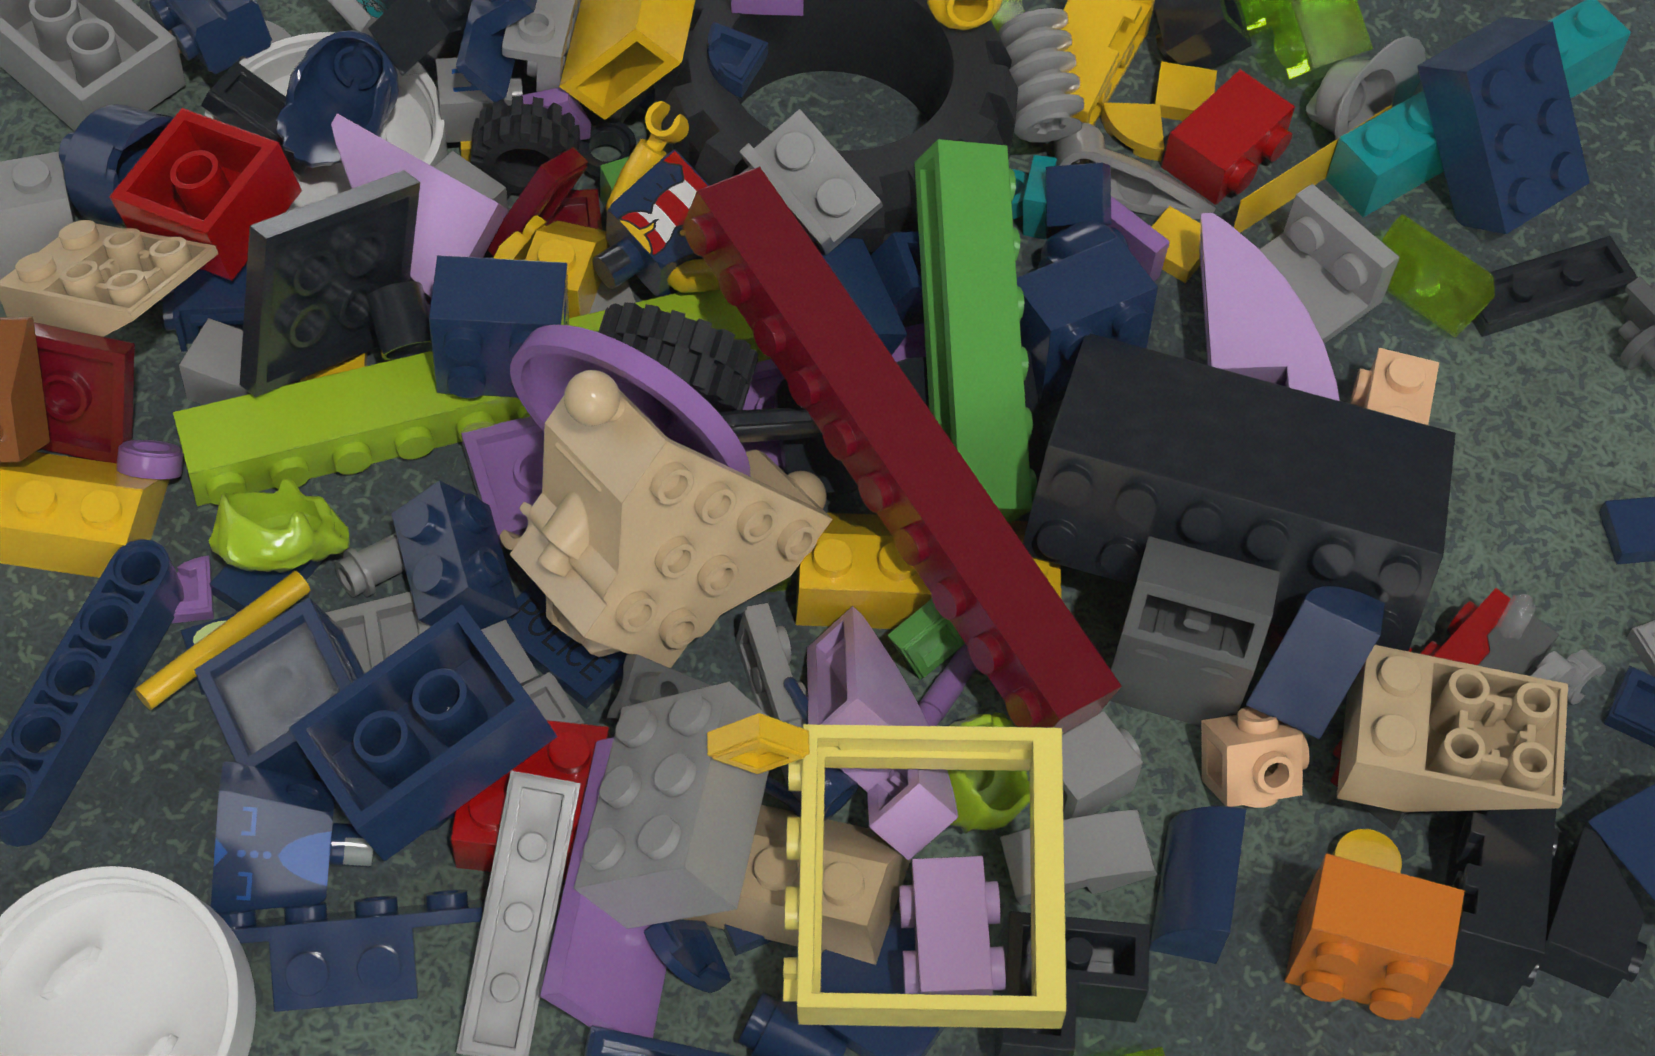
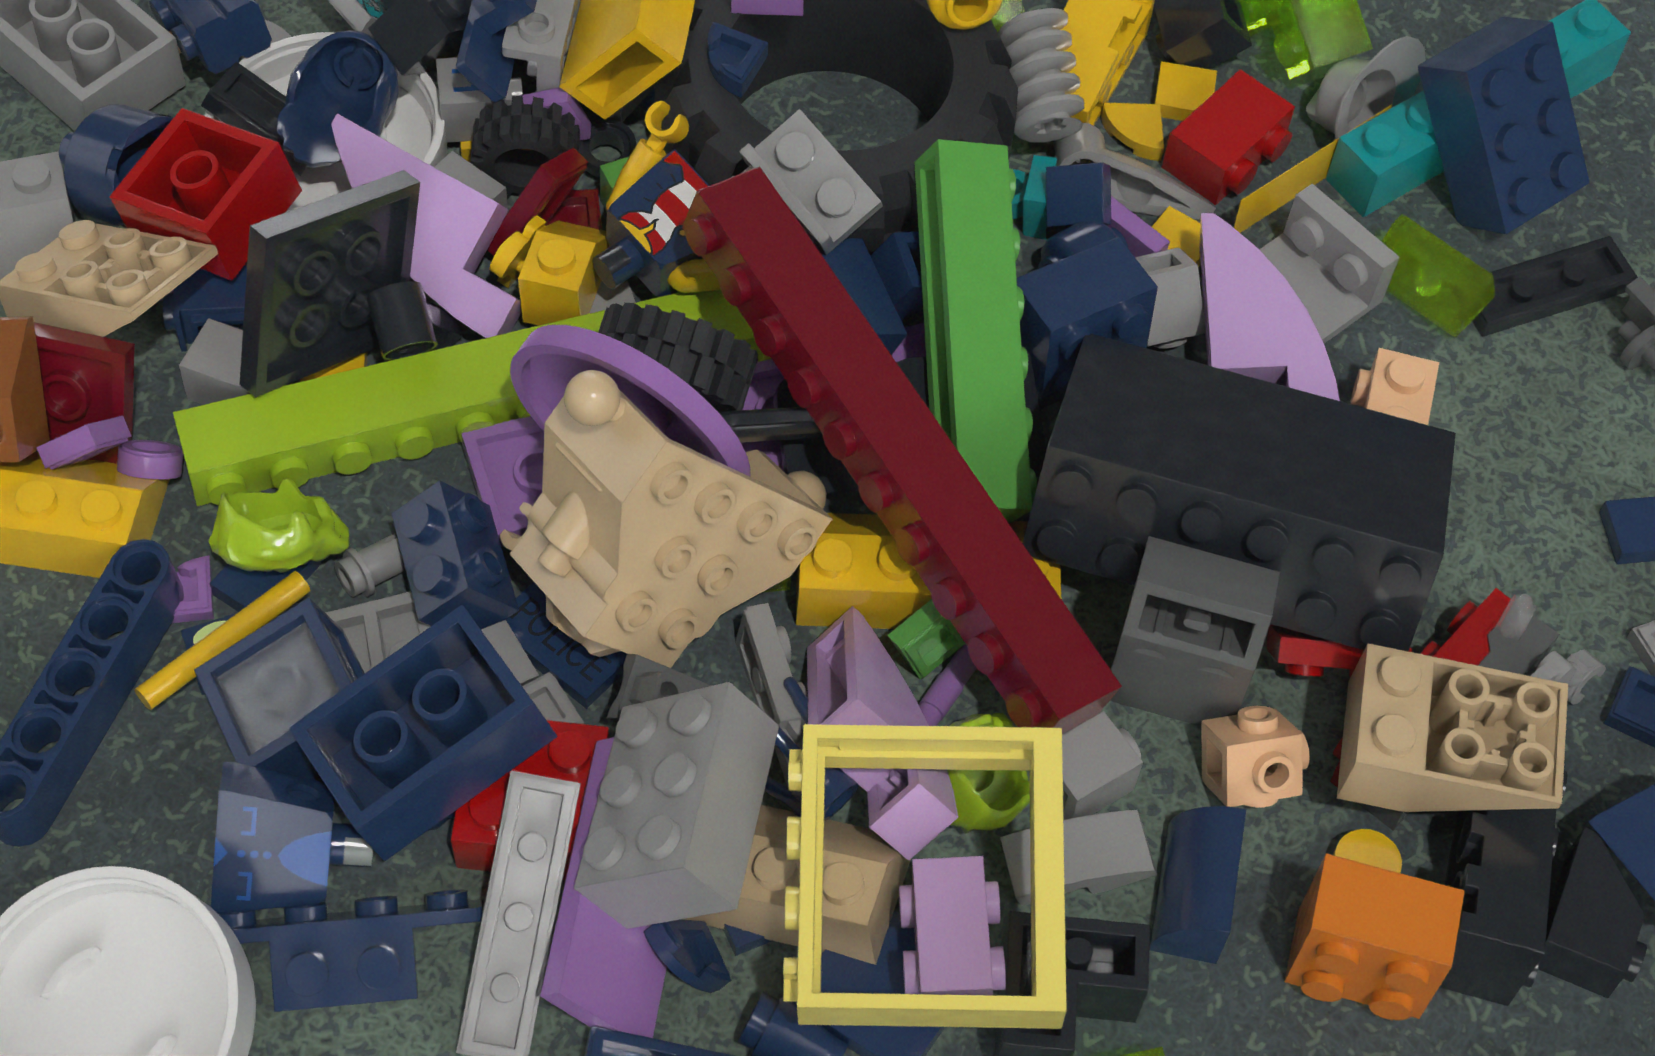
dark blue piece [429,255,569,399] -> none
yellow tile [707,713,810,774] -> none
dark blue brick [1246,586,1385,739] -> none
none -> medium lavender tile [36,416,131,470]
none -> light grey brick [1135,247,1206,348]

